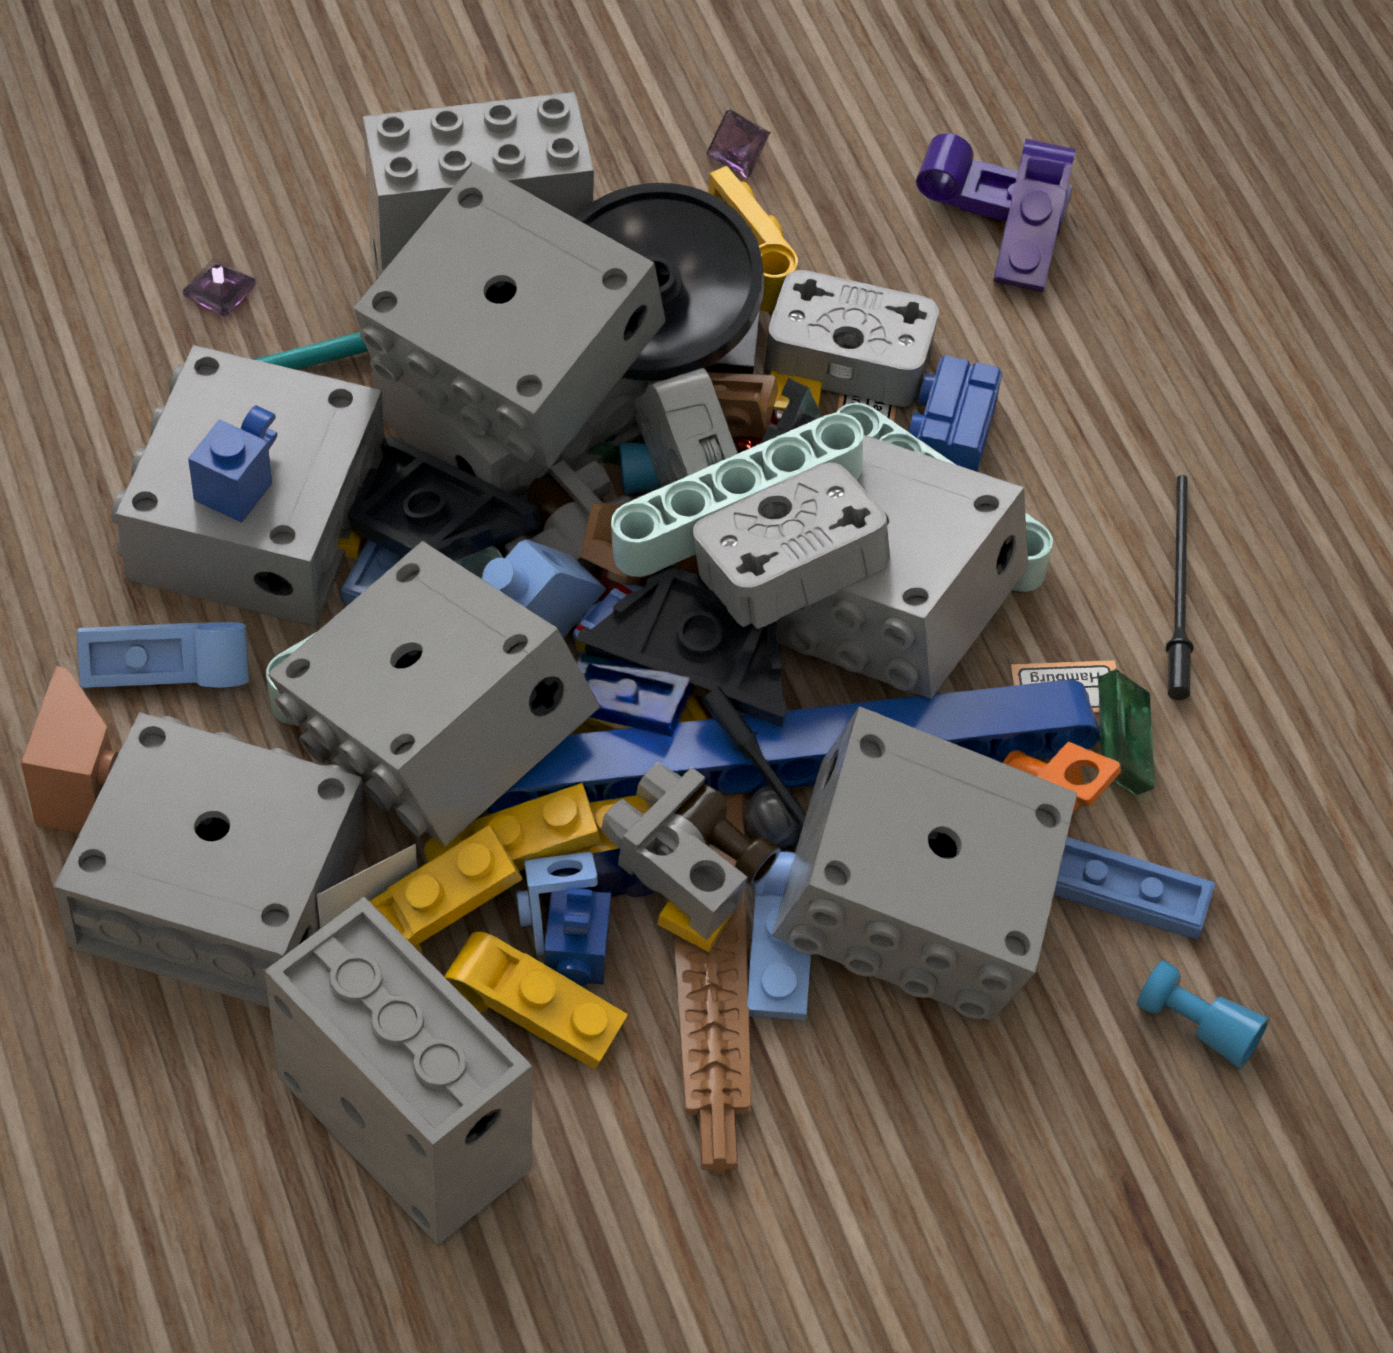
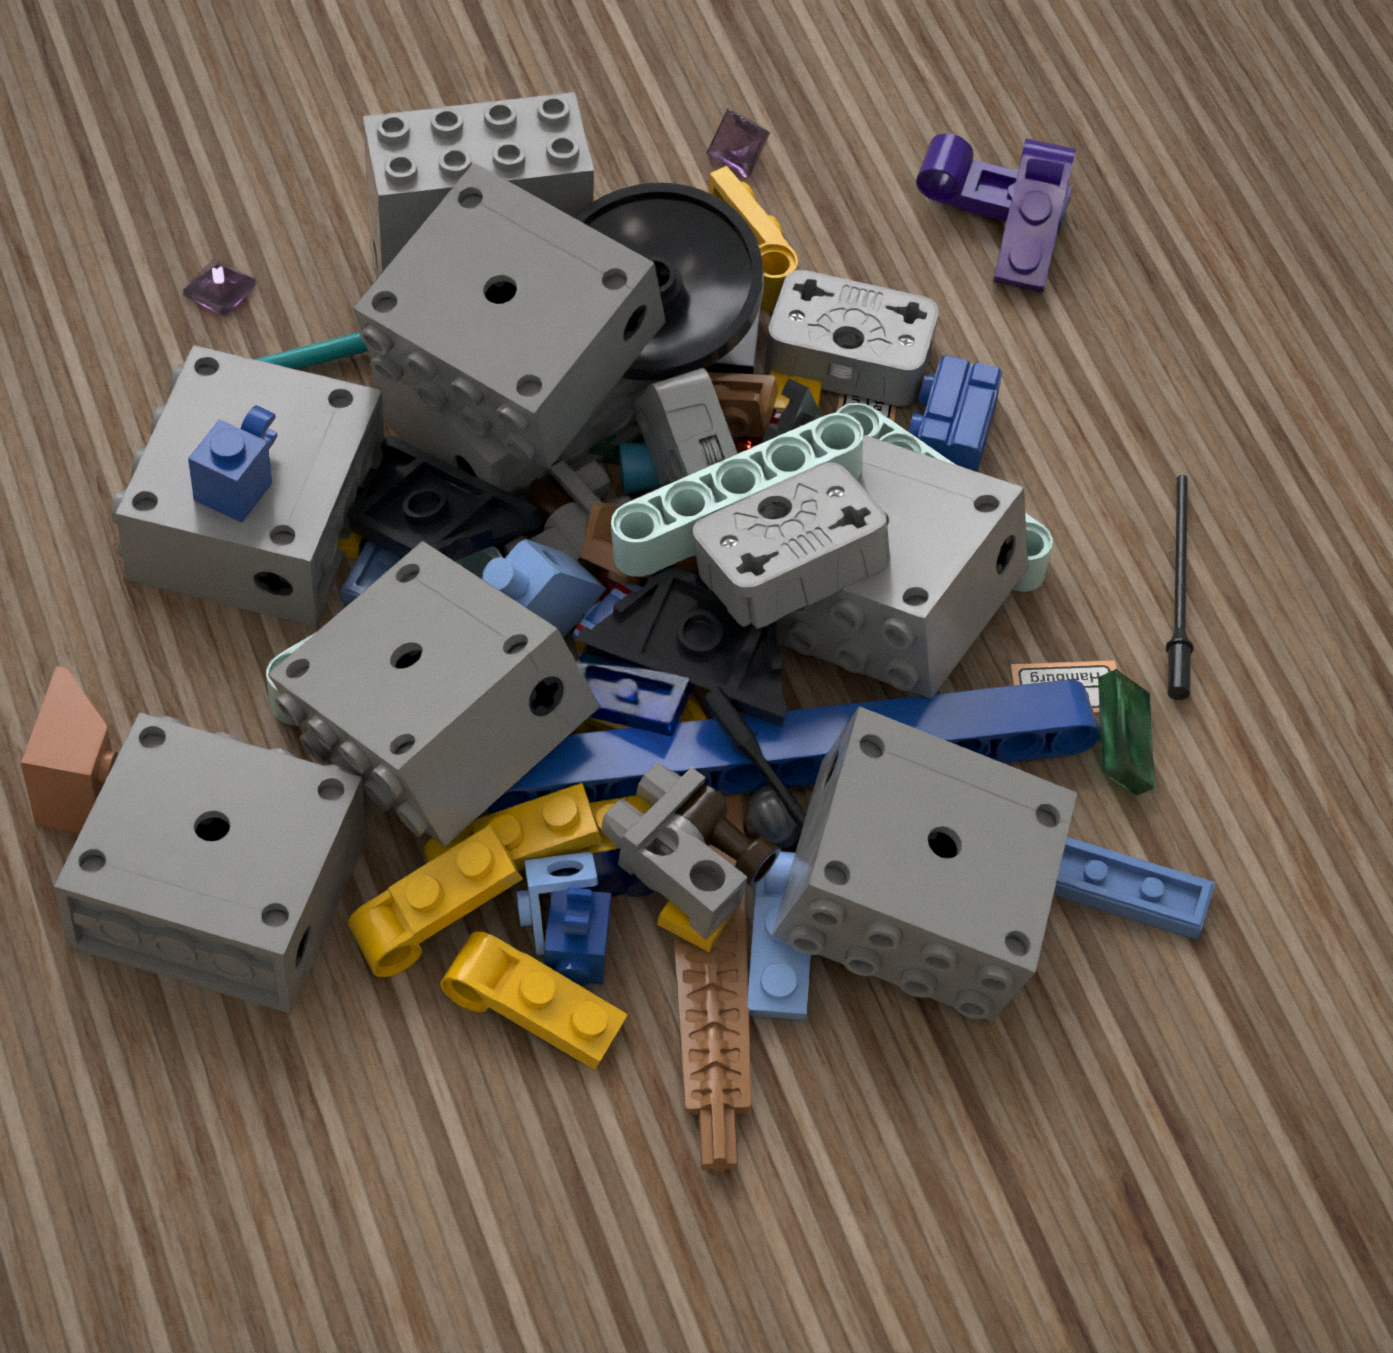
light blue plate [77,622,249,688] -> none
light grey gear [264,897,532,1245] -> none
white sticker [317,844,417,929] -> none
orange bracket [1003,742,1121,815] -> none
dark azure piece [1136,960,1270,1070] -> none

